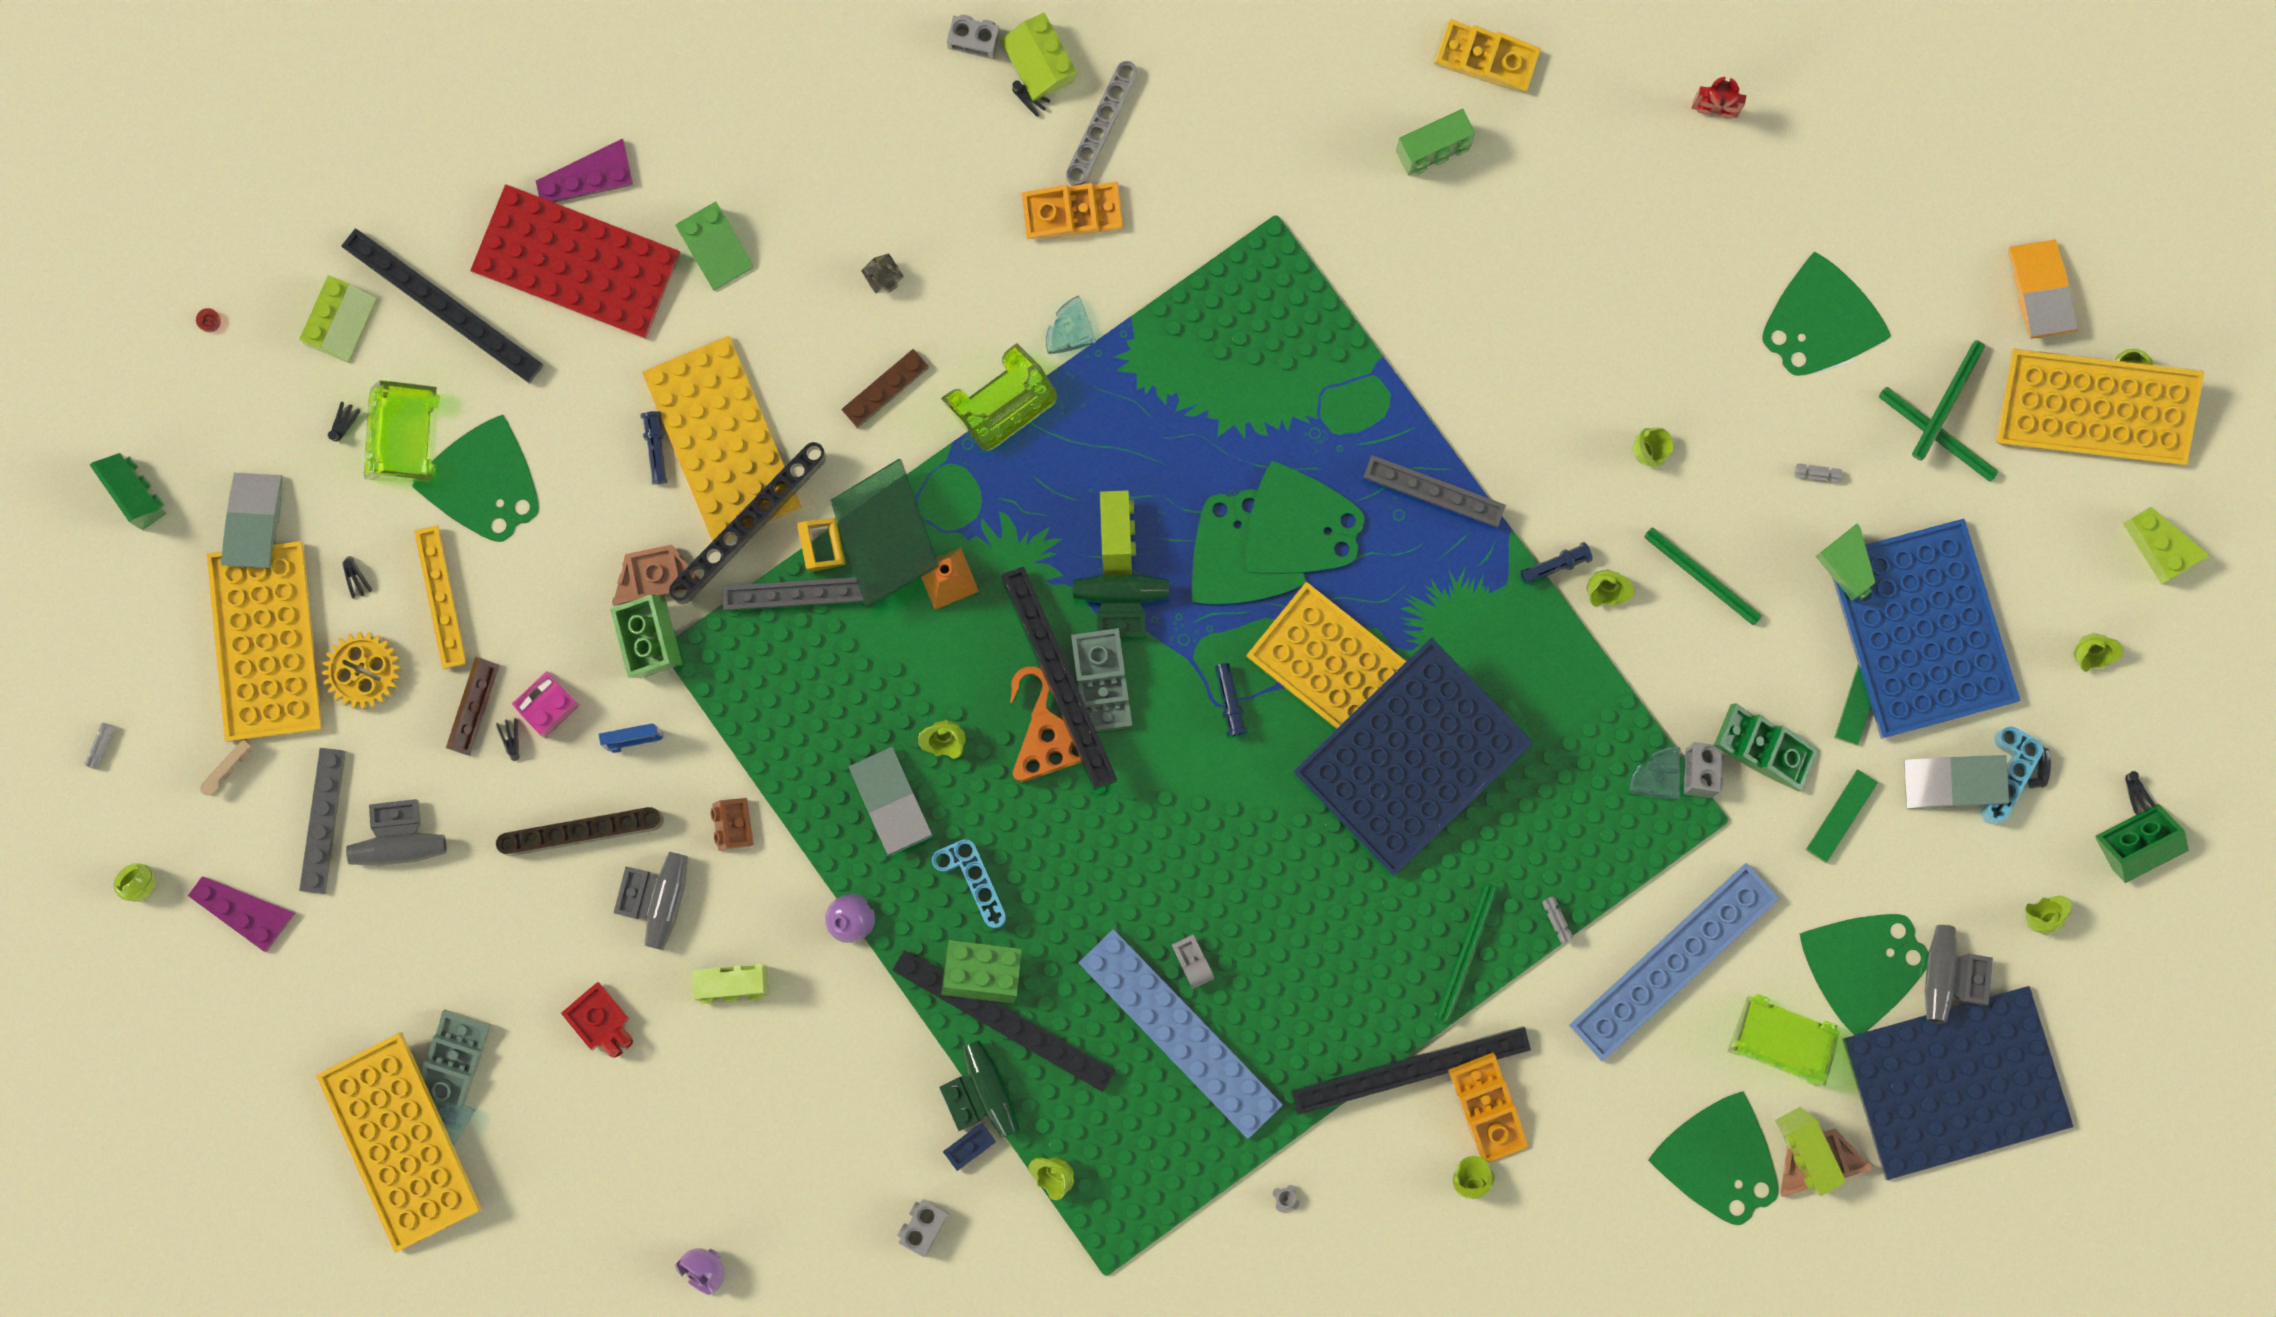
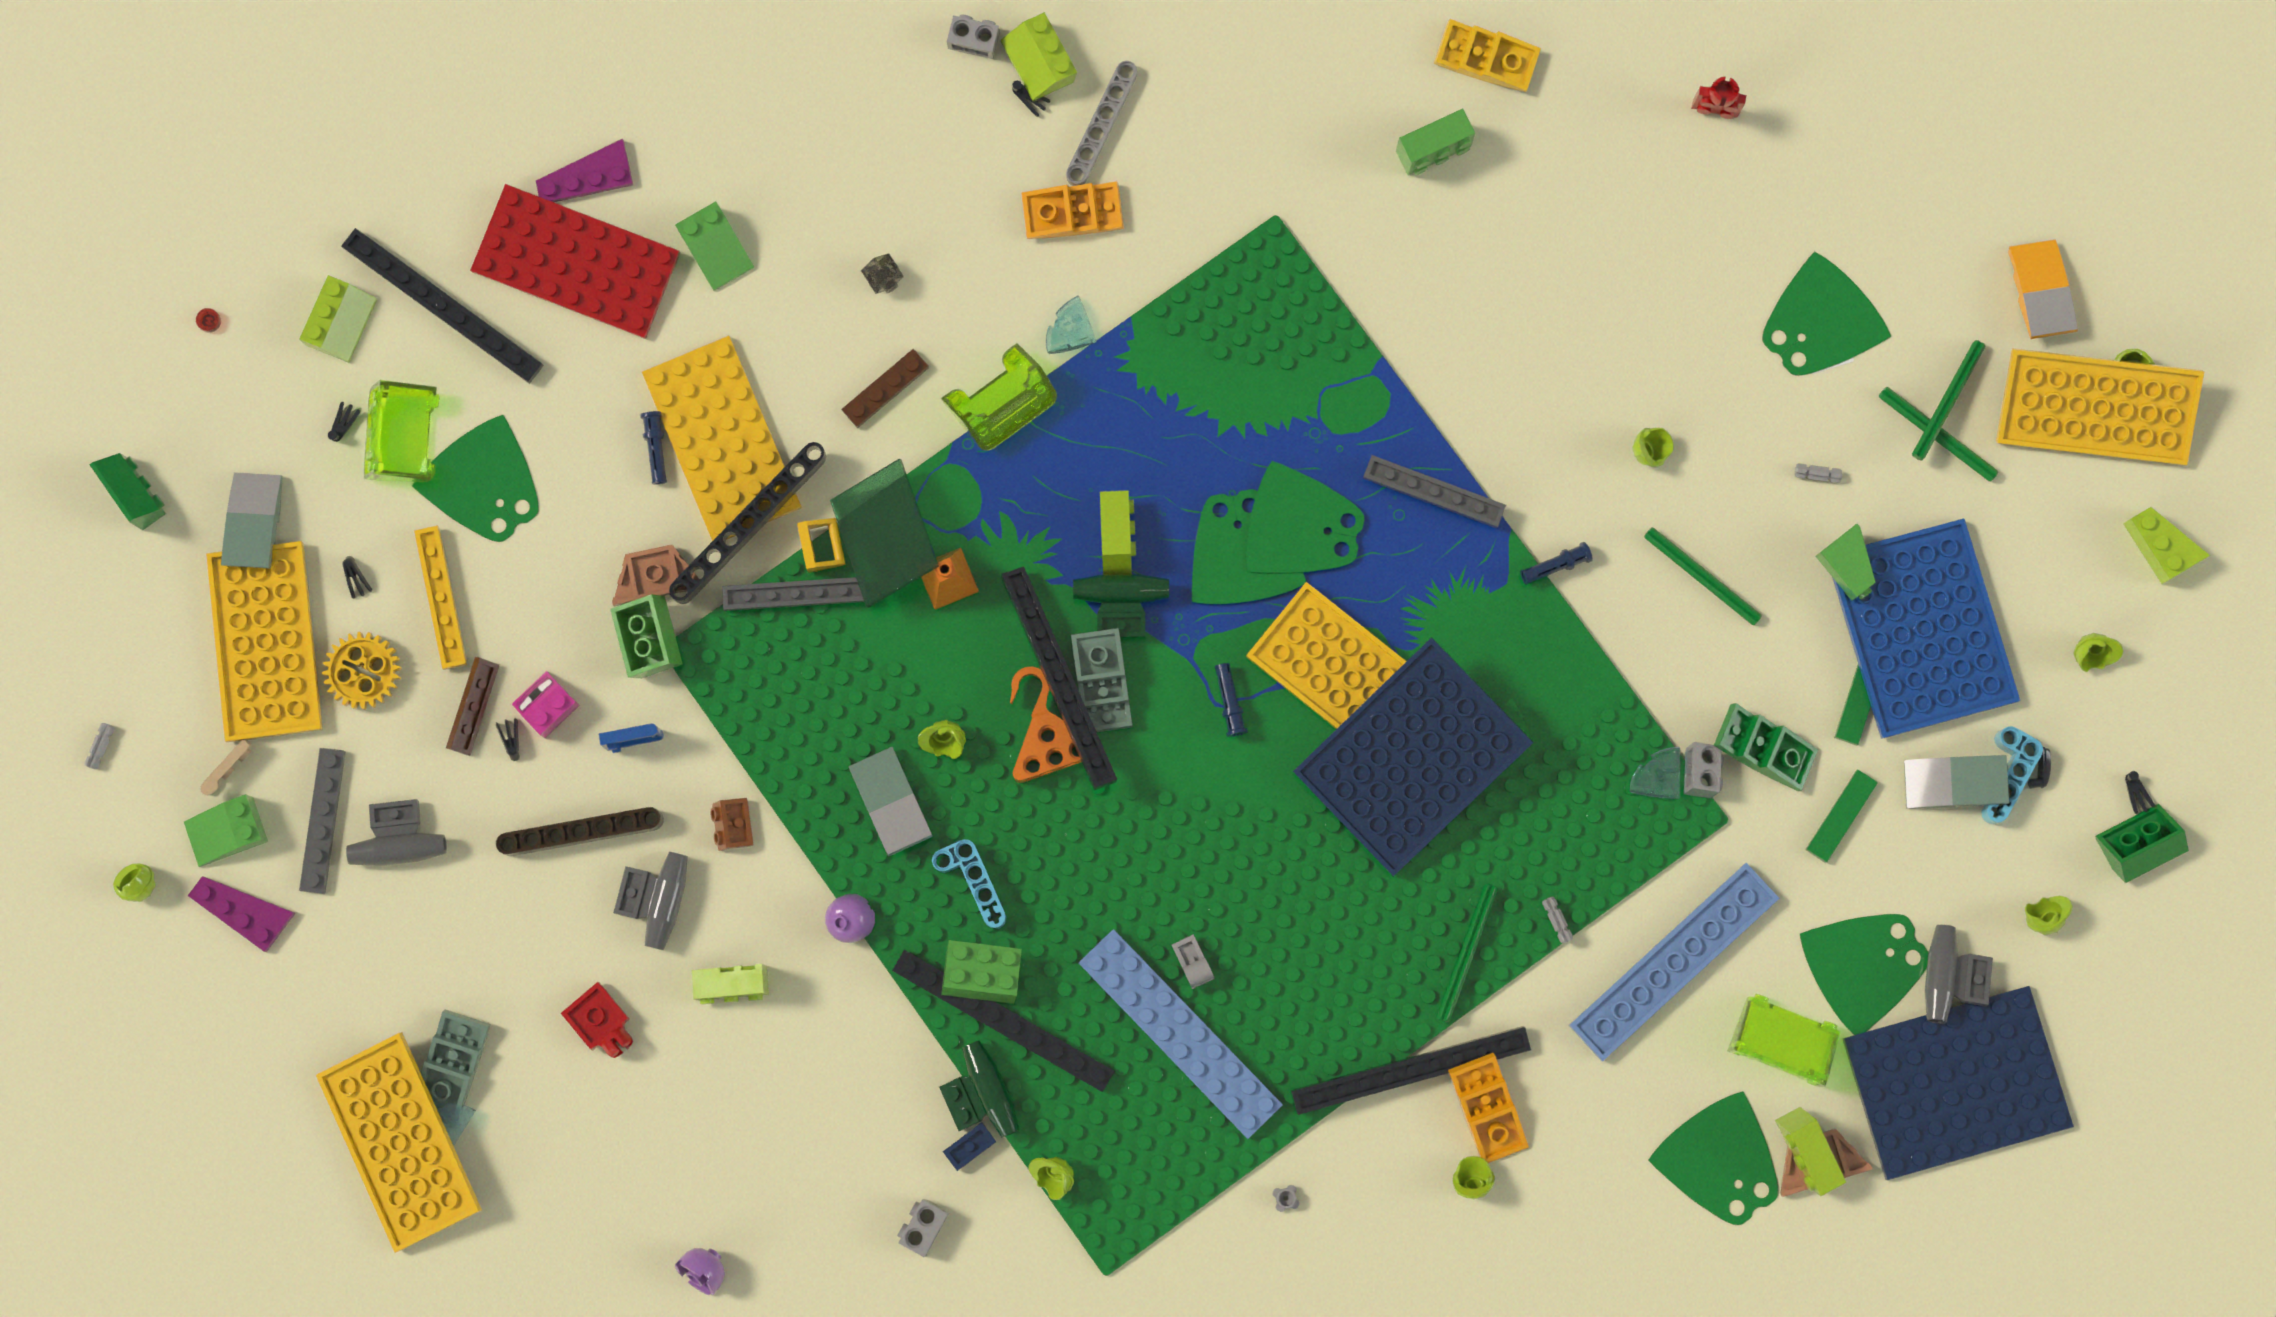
lime piece [1586,569,1635,607] -> none
none -> bright green slope [184,794,268,867]

